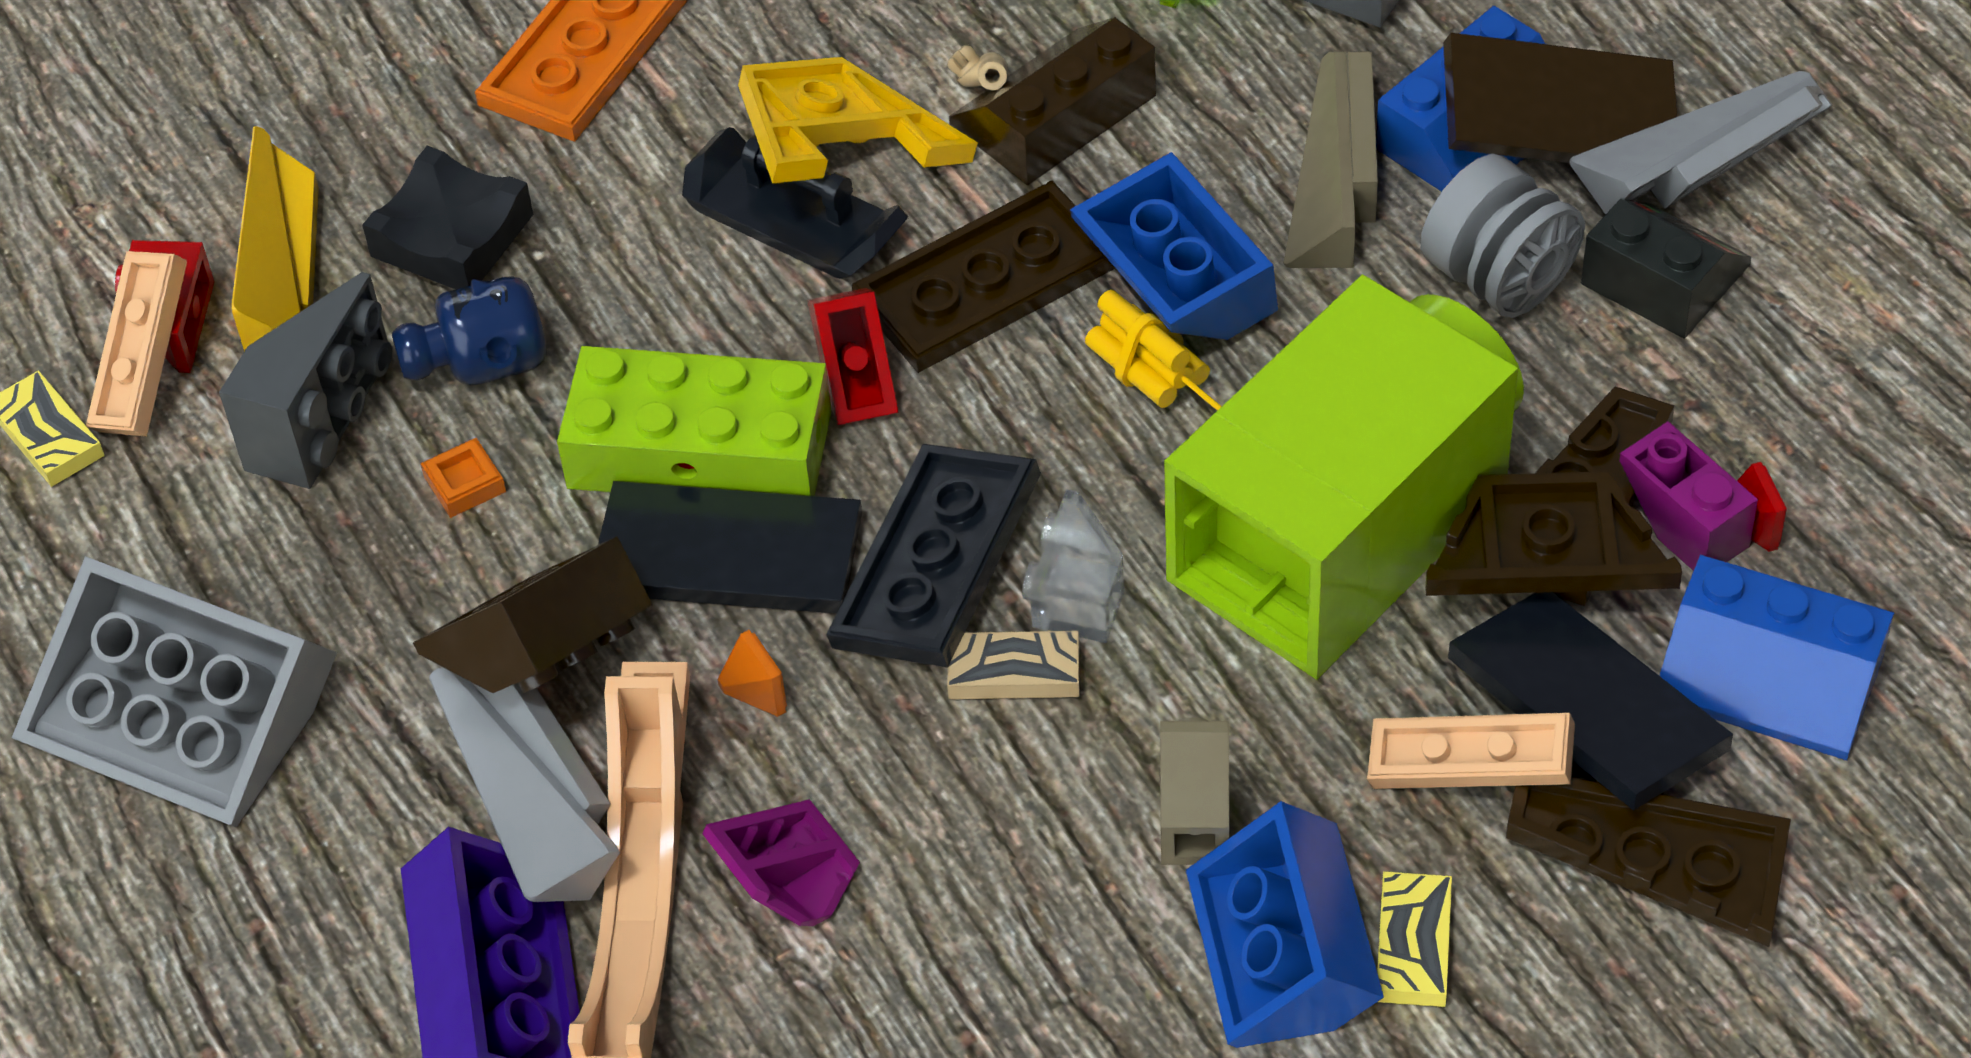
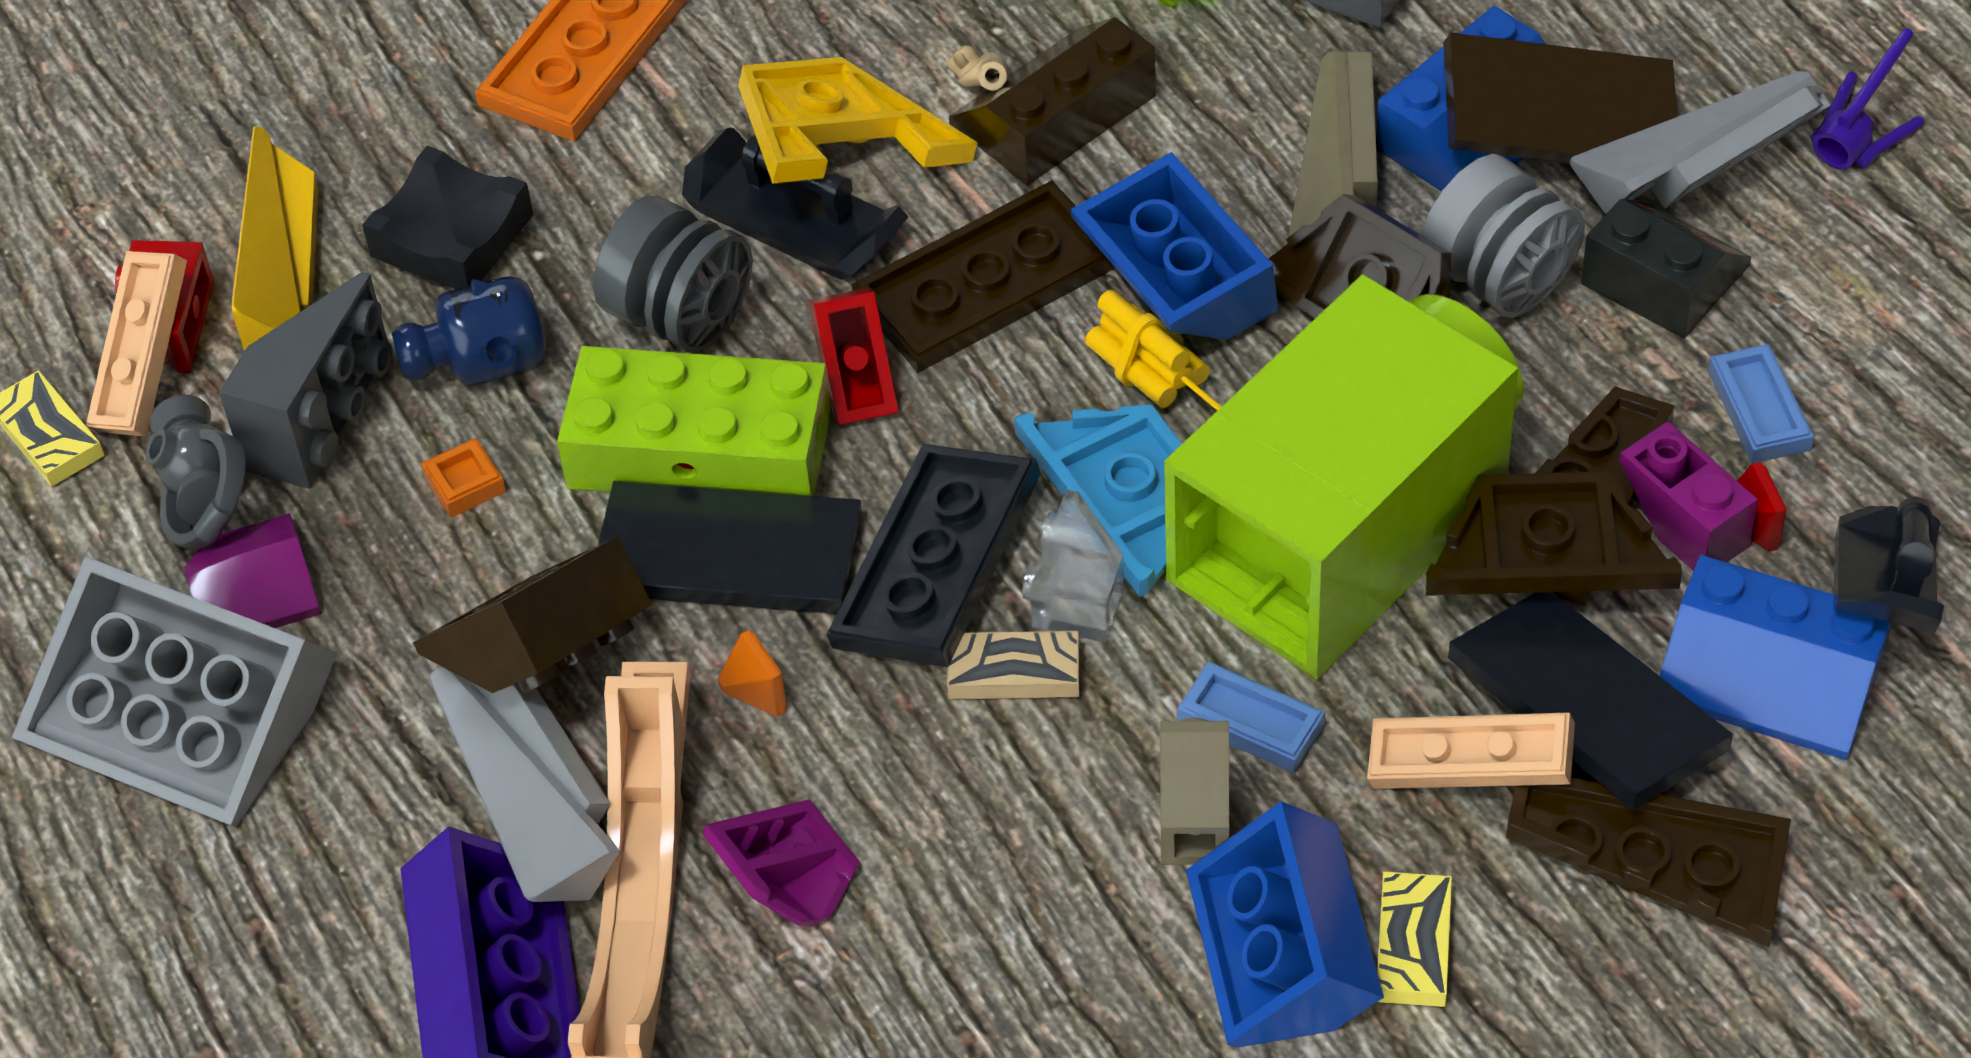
none -> dark grey piece [146,395,246,550]
none -> magenta slope [184,513,321,628]
none -> dark grey wheel [593,195,753,352]
none -> dark azure wing [1014,404,1182,597]
none -> medium blue tile [1177,661,1325,774]
none -> dark brown wing [1268,194,1452,318]
none -> medium blue tile [1708,344,1814,464]
none -> dark purple plant [1810,28,1925,170]
none -> black piece [1834,497,1944,633]

